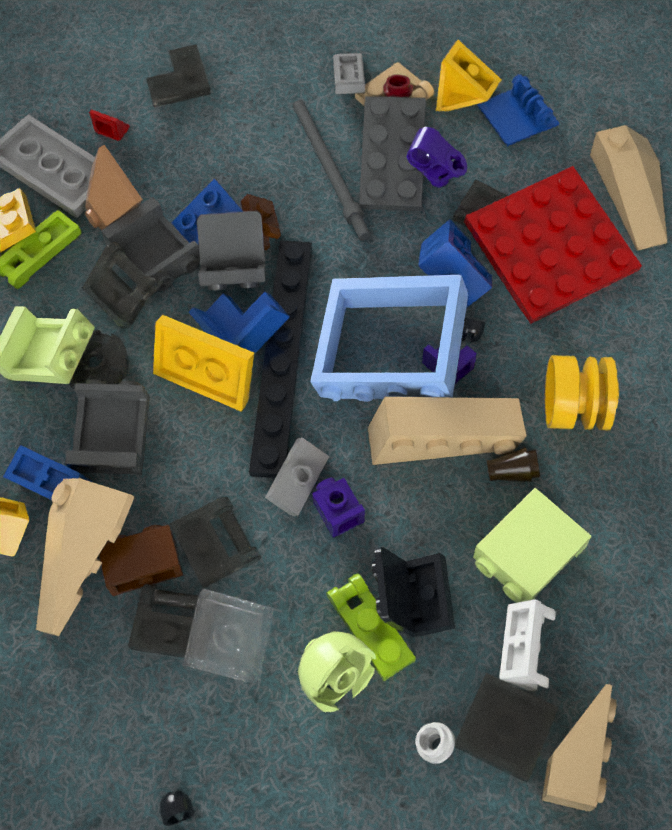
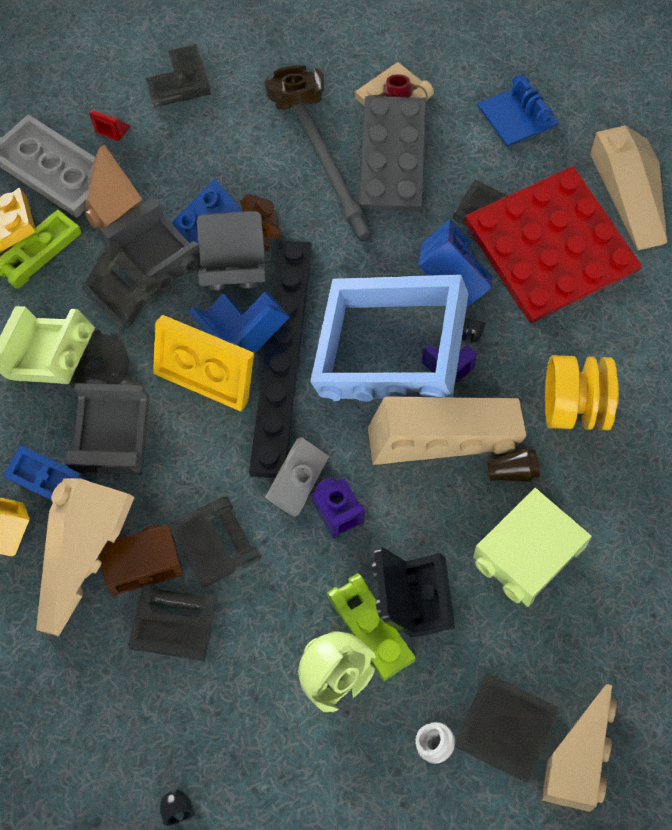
clear plate [183,589,274,683] -> none
light grey plate [333,53,365,94] -> none
dark purple piece [407,127,467,188] -> none
yellow slope [436,40,502,111] -> none
white hinge [499,599,556,691] -> none
none -> dark brown plate [265,65,325,110]

